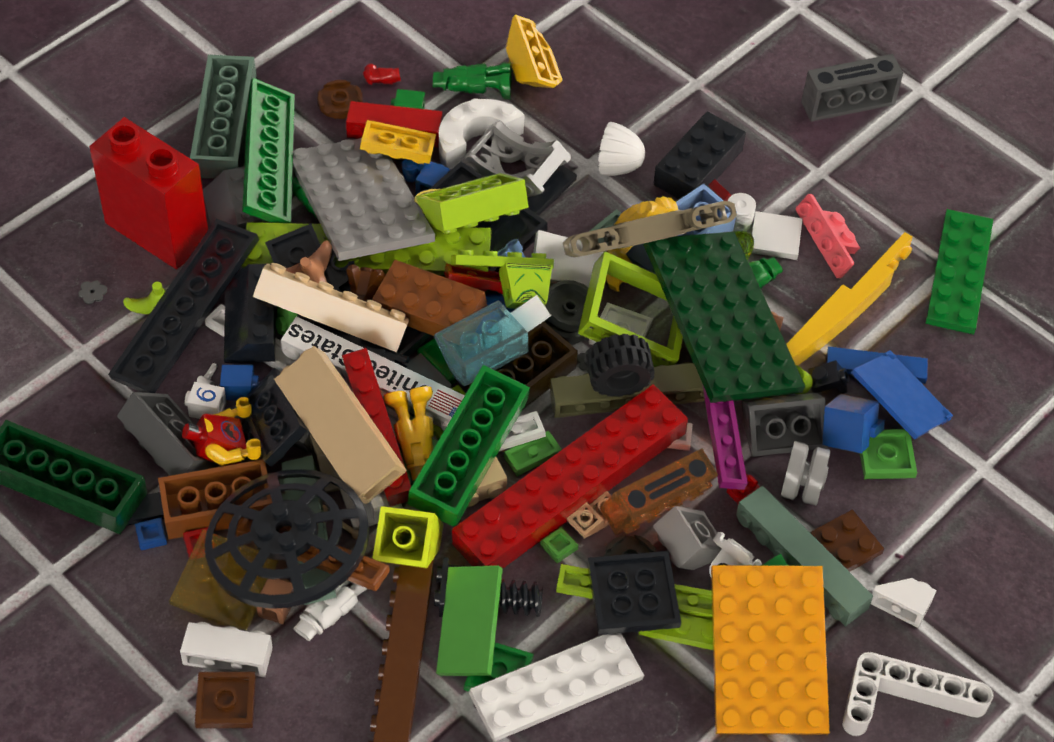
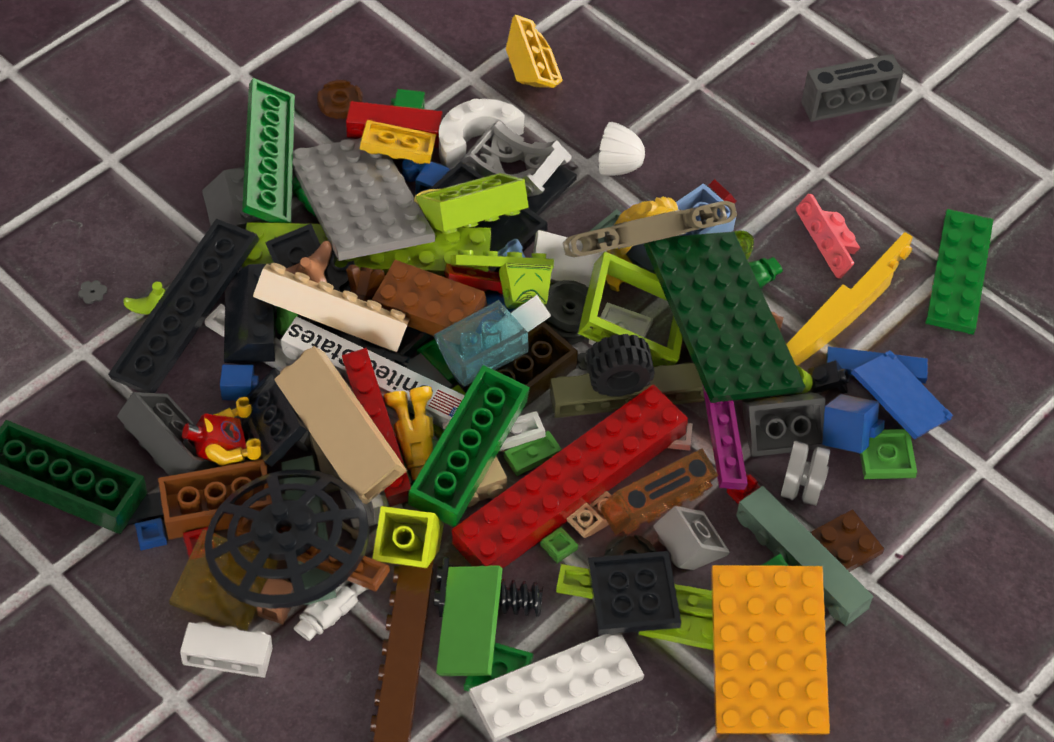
red brick [89,117,208,270] -> none
white brick [184,382,226,419] -> none
sand green brick [190,54,256,179] -> none
reddish brown plate [194,672,256,729] -> none
white hand [197,363,218,385] -> none
red arm [363,64,401,85] -> none
green piece [433,62,512,100] -> none
black brick [653,111,746,200] -> none
white tile [709,532,762,576] -> none
white piece [728,193,756,233] -> none
white tile [749,211,802,260] -> none
white beam [843,652,993,736] -> none
white slope [871,578,937,628] -> none

